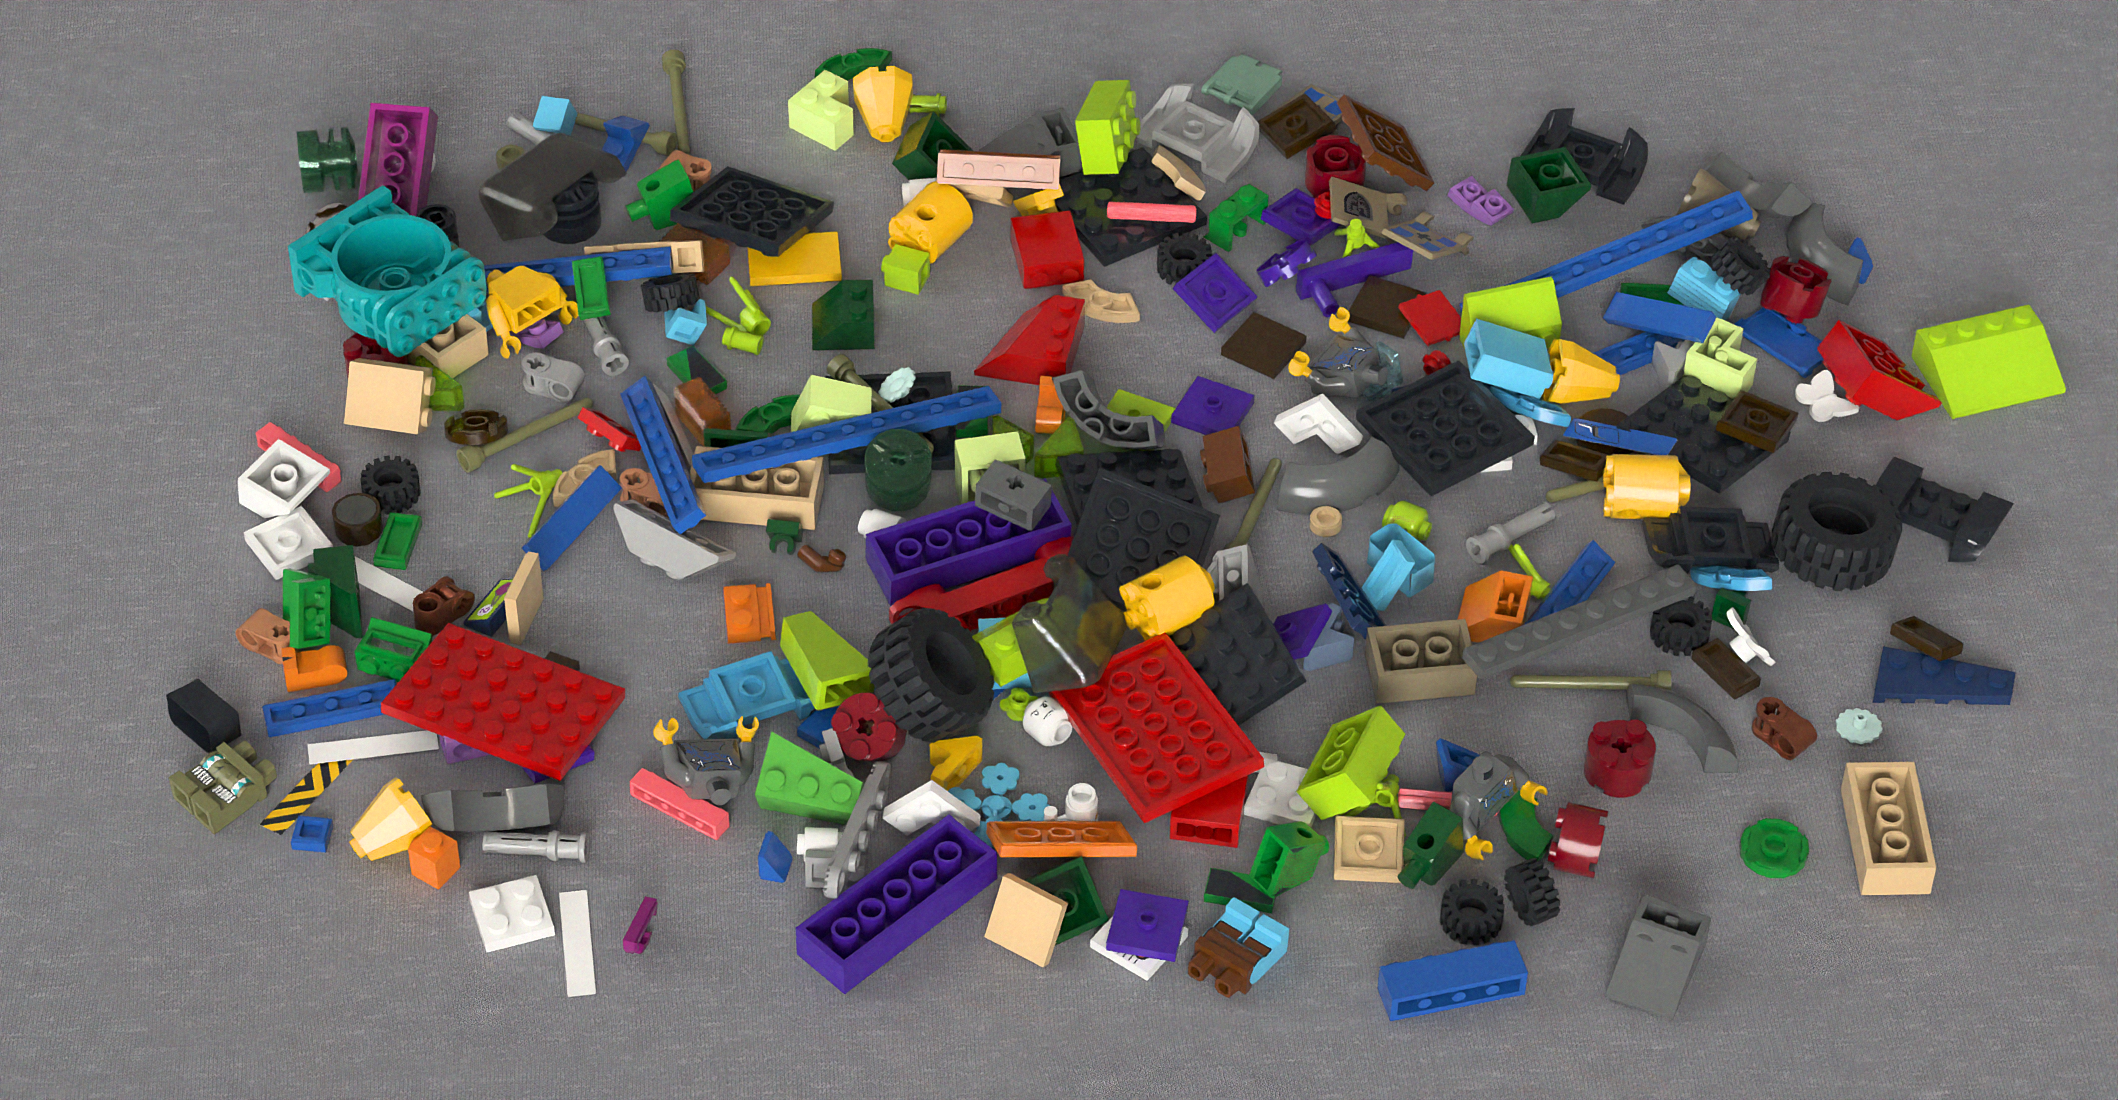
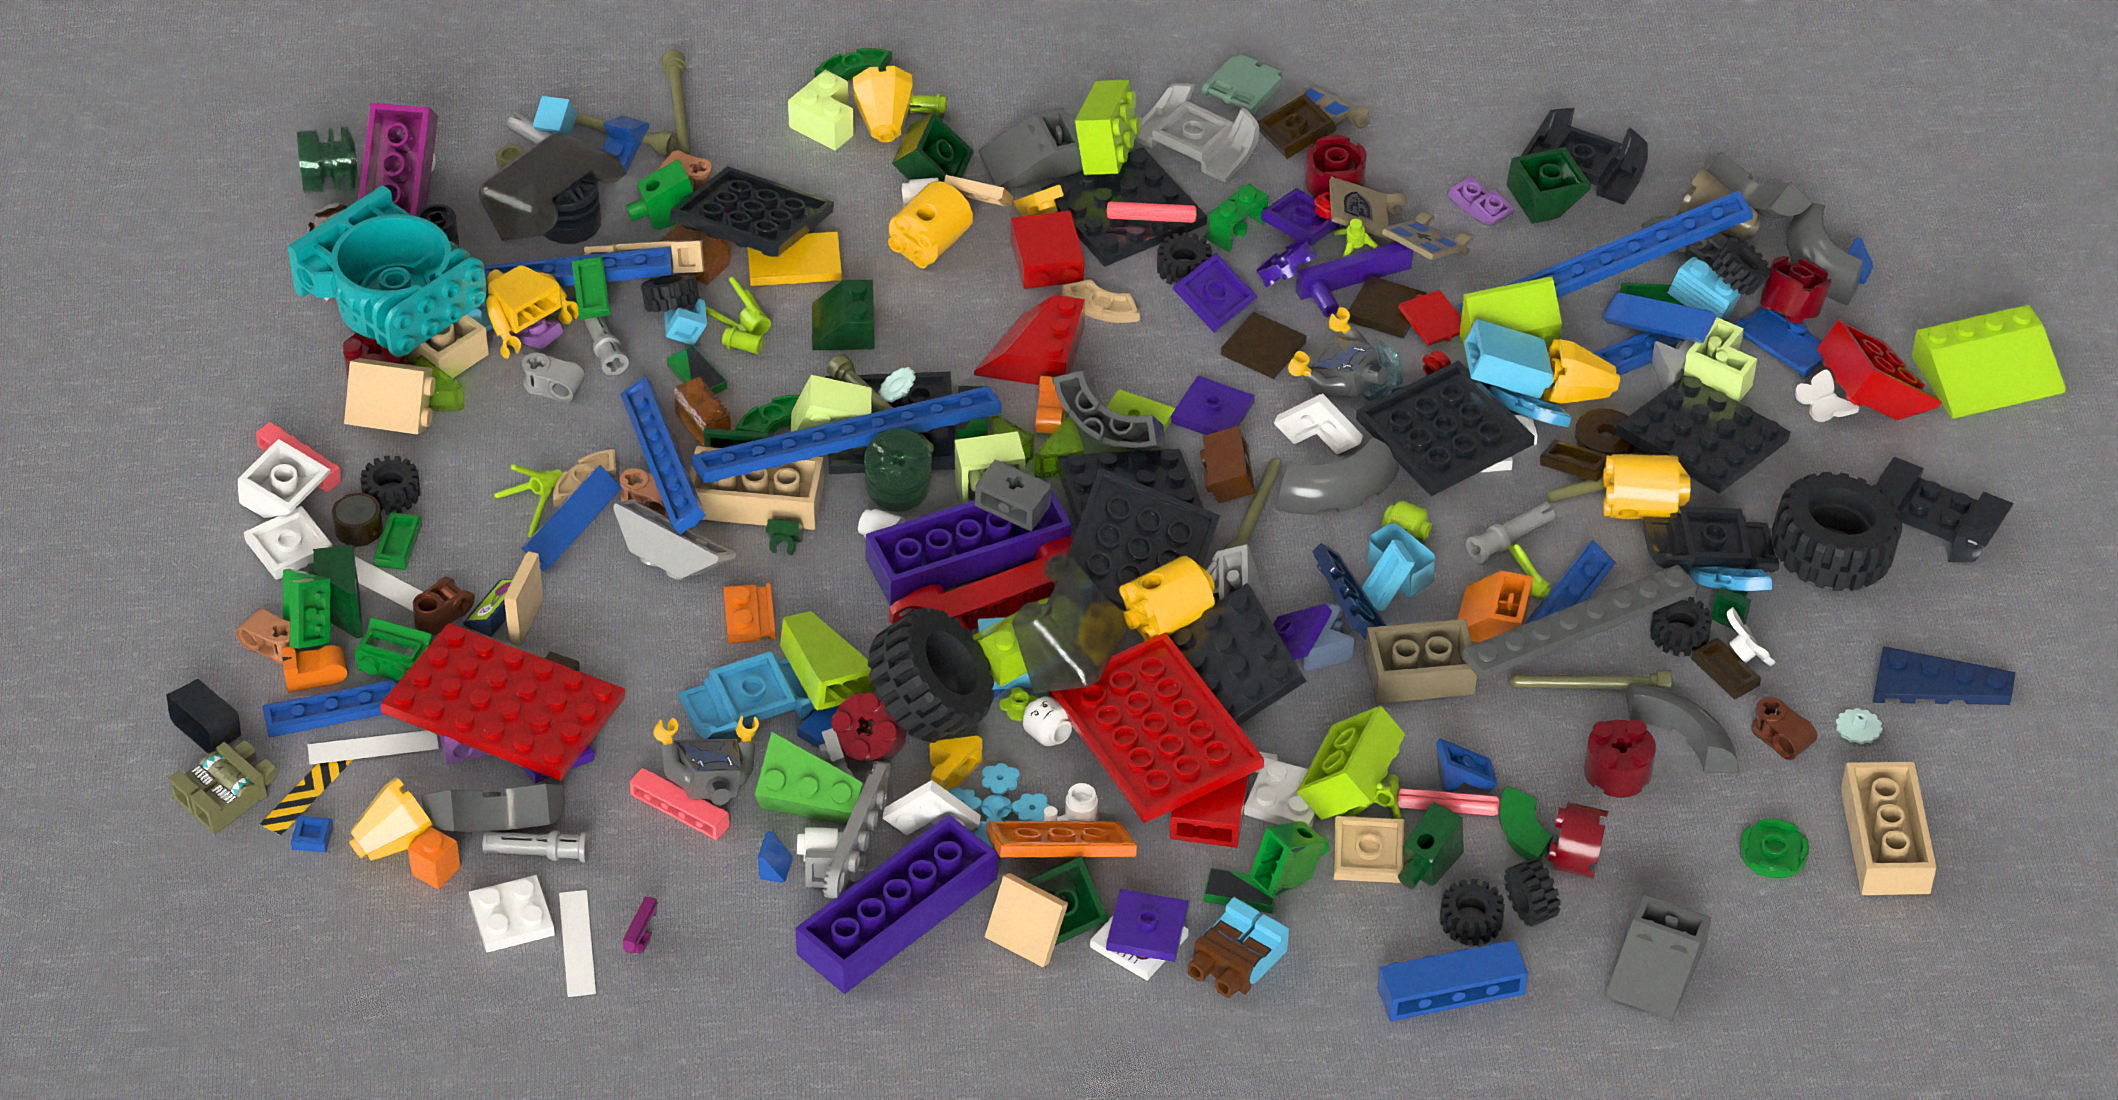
dark brown tile [444,409,508,445] -> none
olive piece [457,398,593,473] -> none
plate [577,407,641,453] -> none
white sticker [653,384,694,465] -> none
reddish brown arm [797,545,846,572] -> none
lime brick [881,244,930,295] -> none
fence [937,149,1060,190] -> none
tan tile [1152,145,1206,201] -> none
tan tile [1309,506,1342,537] -> none
reddish brown plate [1336,94,1434,191] -> none
dark grey torso [1449,751,1548,861] -> none
blue sticker [1563,418,1677,455] -> none
dark brown tile [1715,390,1799,453] -> none
dark brown tile [1890,616,1964,661] -> none

